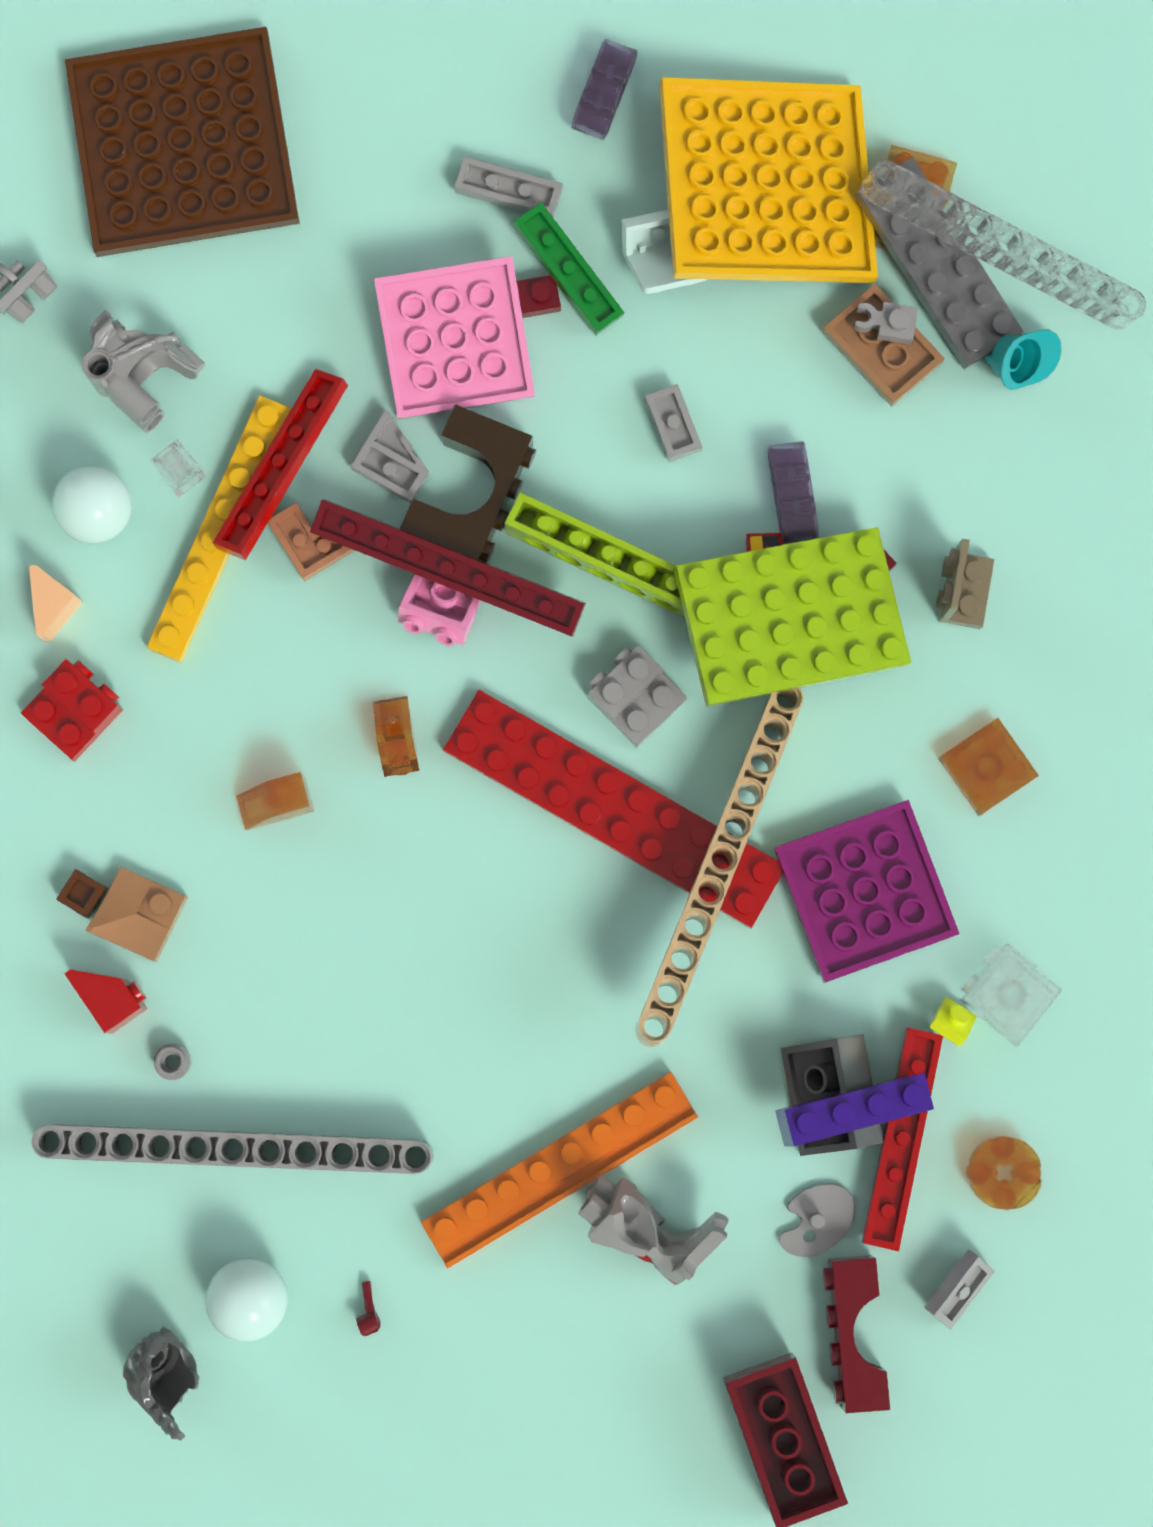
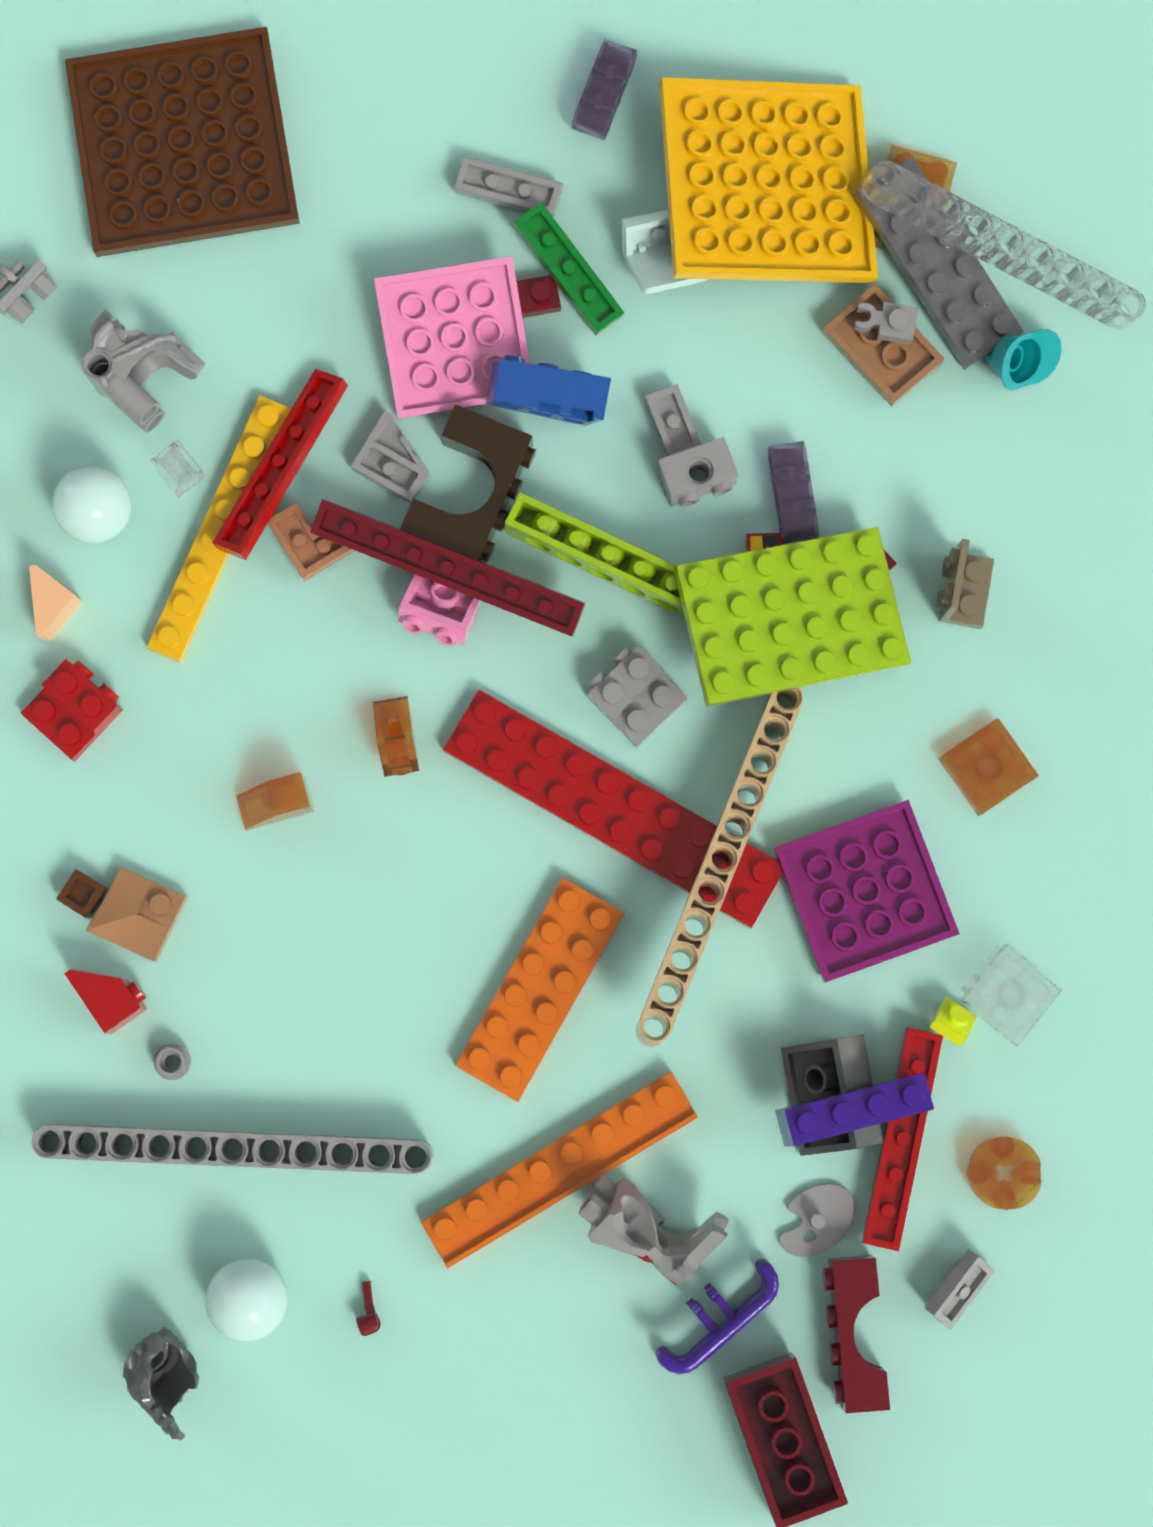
none -> orange plate [455,878,624,1102]
none -> blue wedge [486,355,611,426]
none -> dark purple piece [655,1258,779,1374]
none -> light grey brick [657,437,738,508]

